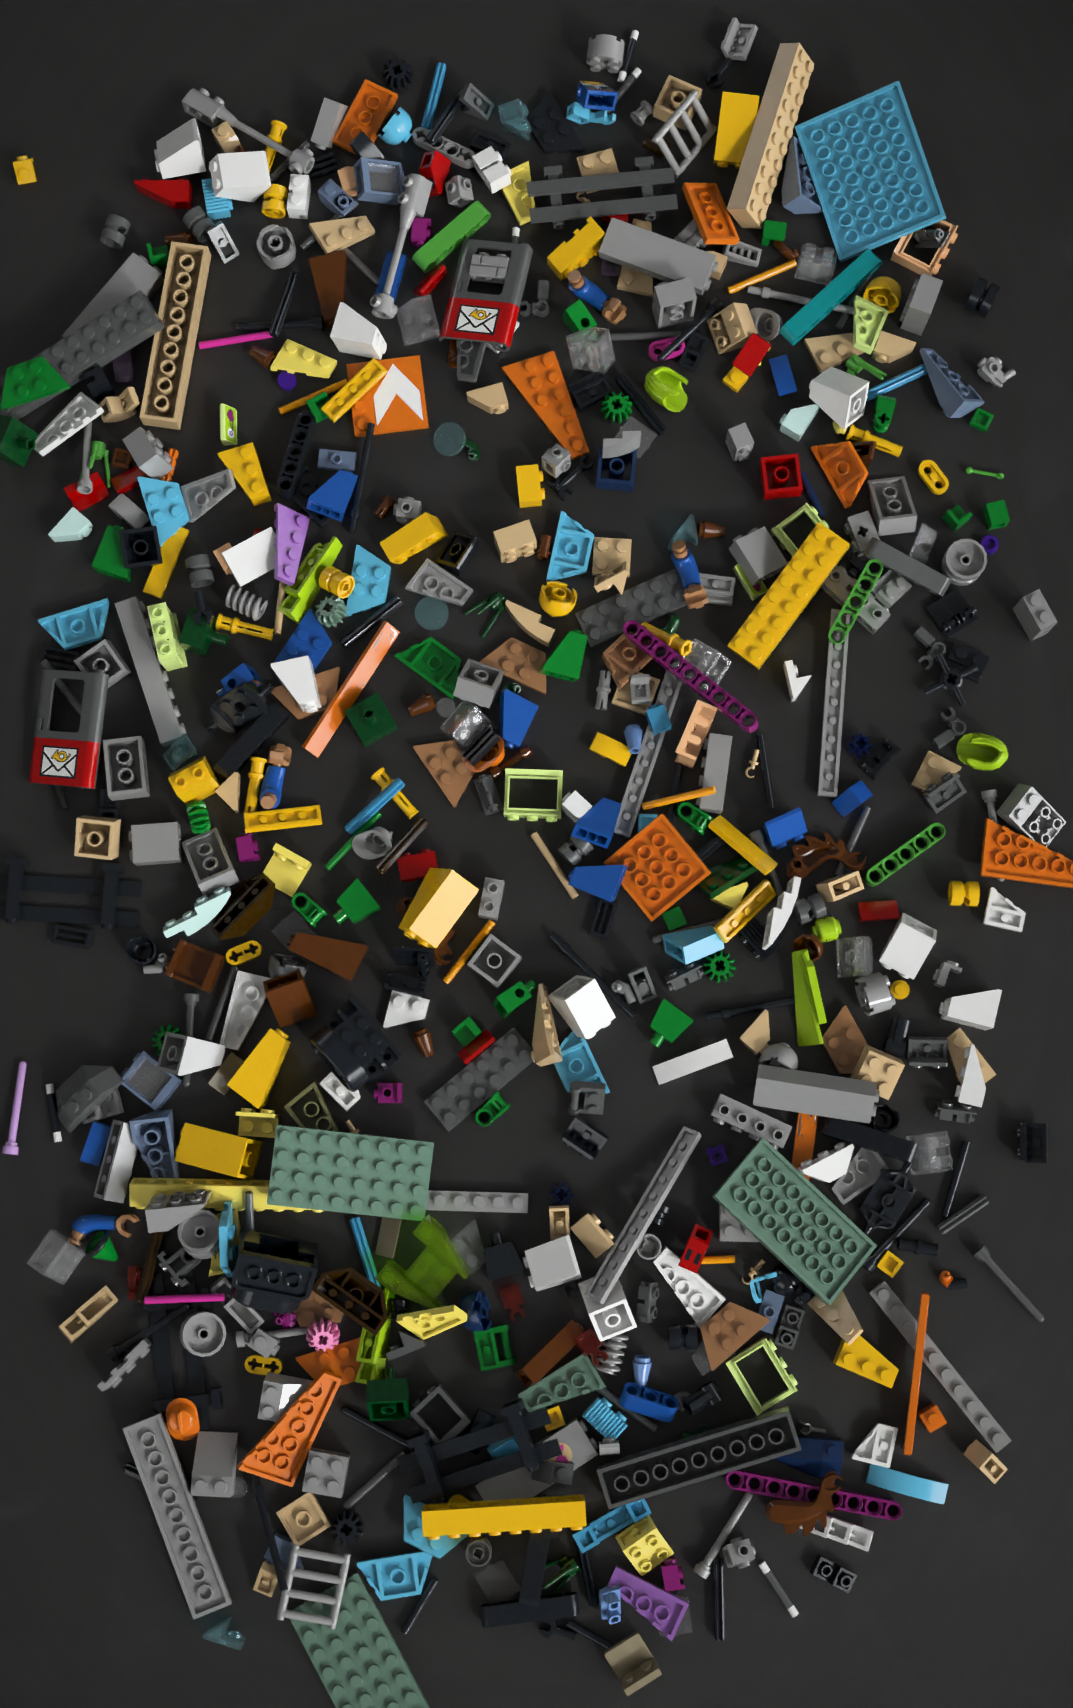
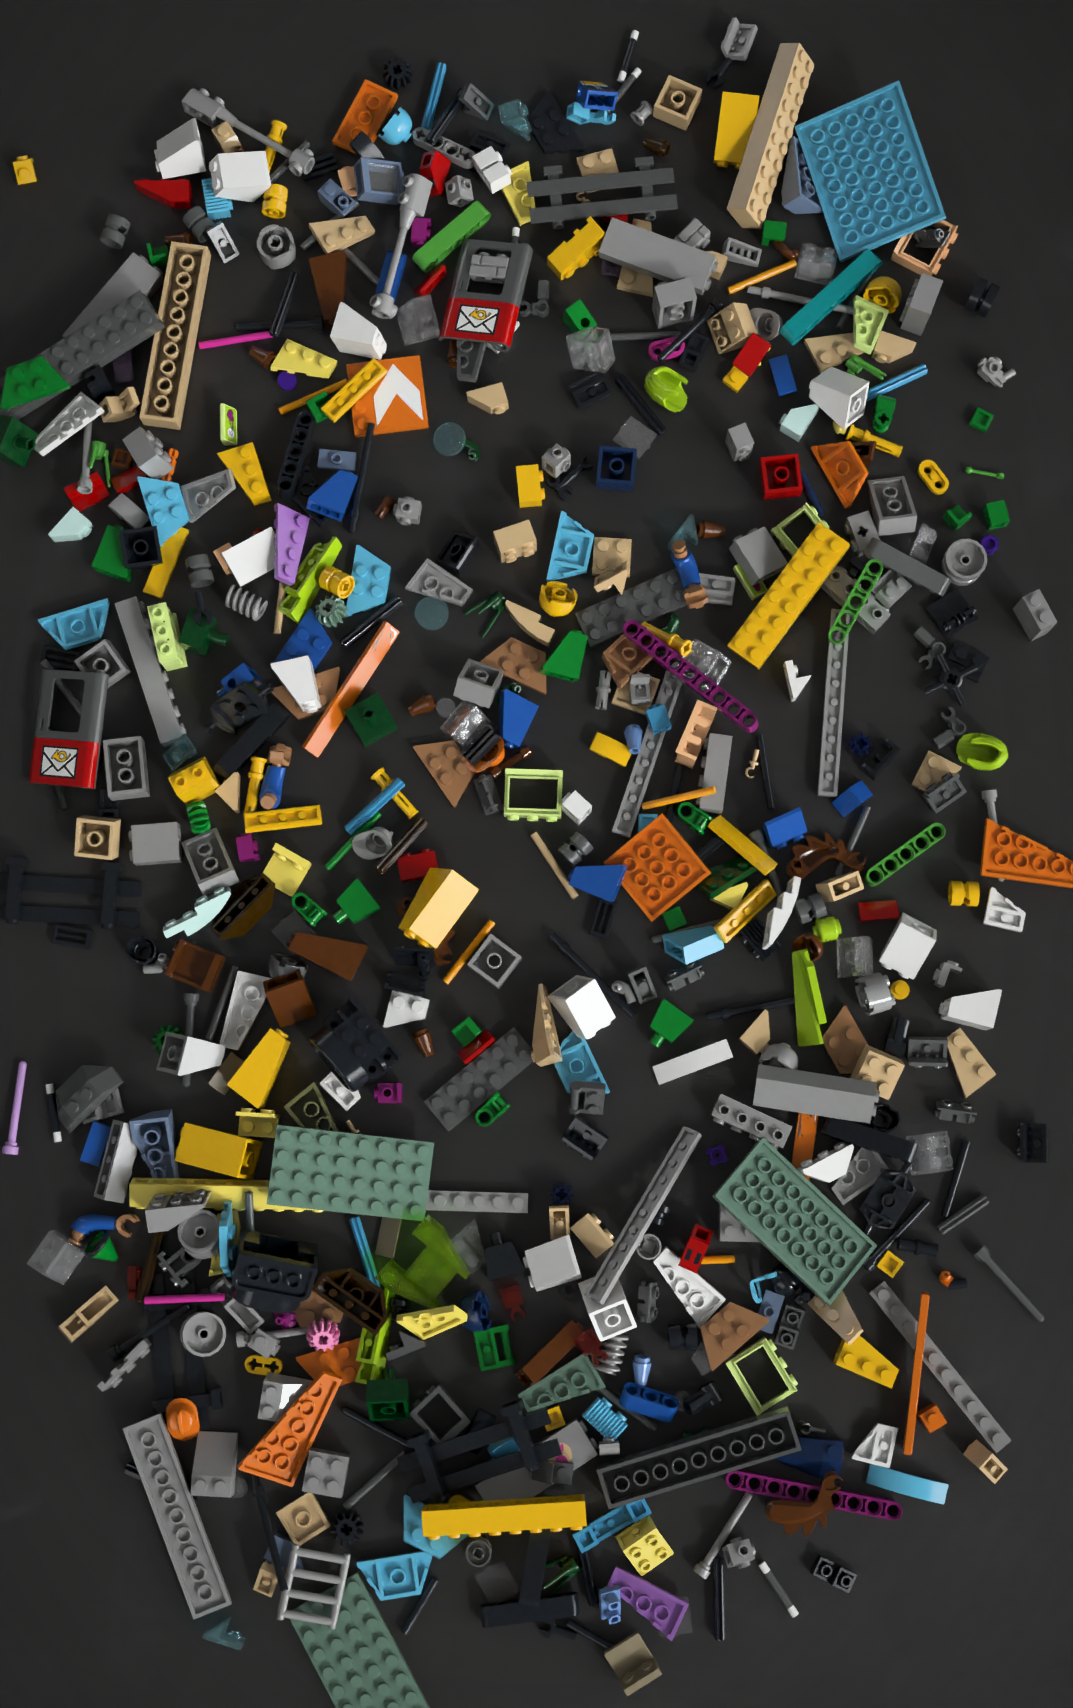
window [120,1051,183,1111] -> none
yellow pin [215,613,274,641] -> none
yellow beam [226,940,262,966] -> none
white piece [287,174,311,219] -> none
light grey slope [311,97,350,150] -> none
yellow wedge [380,512,448,564] -> none
green wing [395,637,462,701] -> none
light grey brick [478,877,505,921] -> none
green torso [492,980,538,1019] -> none
orange wing [501,351,589,460] -> none
reddish brown pin [536,535,552,560] -> none
piece [567,270,627,325] -> none
blue slope [571,797,621,849] -> none
light grey brick [586,34,625,73] -> none
green gear [601,391,632,424] -> none
light grey slope [602,431,641,458] -> none
light grey bar [652,90,717,178] -> none
magenta brick [660,1558,685,1592] -> none
orange plate [682,182,740,245] -> none
green gear [703,950,736,983] -> none
tan hand [742,1259,765,1285] -> none
white slope [799,1514,874,1552] -> none
sand blue wedge [920,348,985,418] -> none
white slope [955,1043,986,1108] -> none
light grey slope [996,783,1066,847] -> none

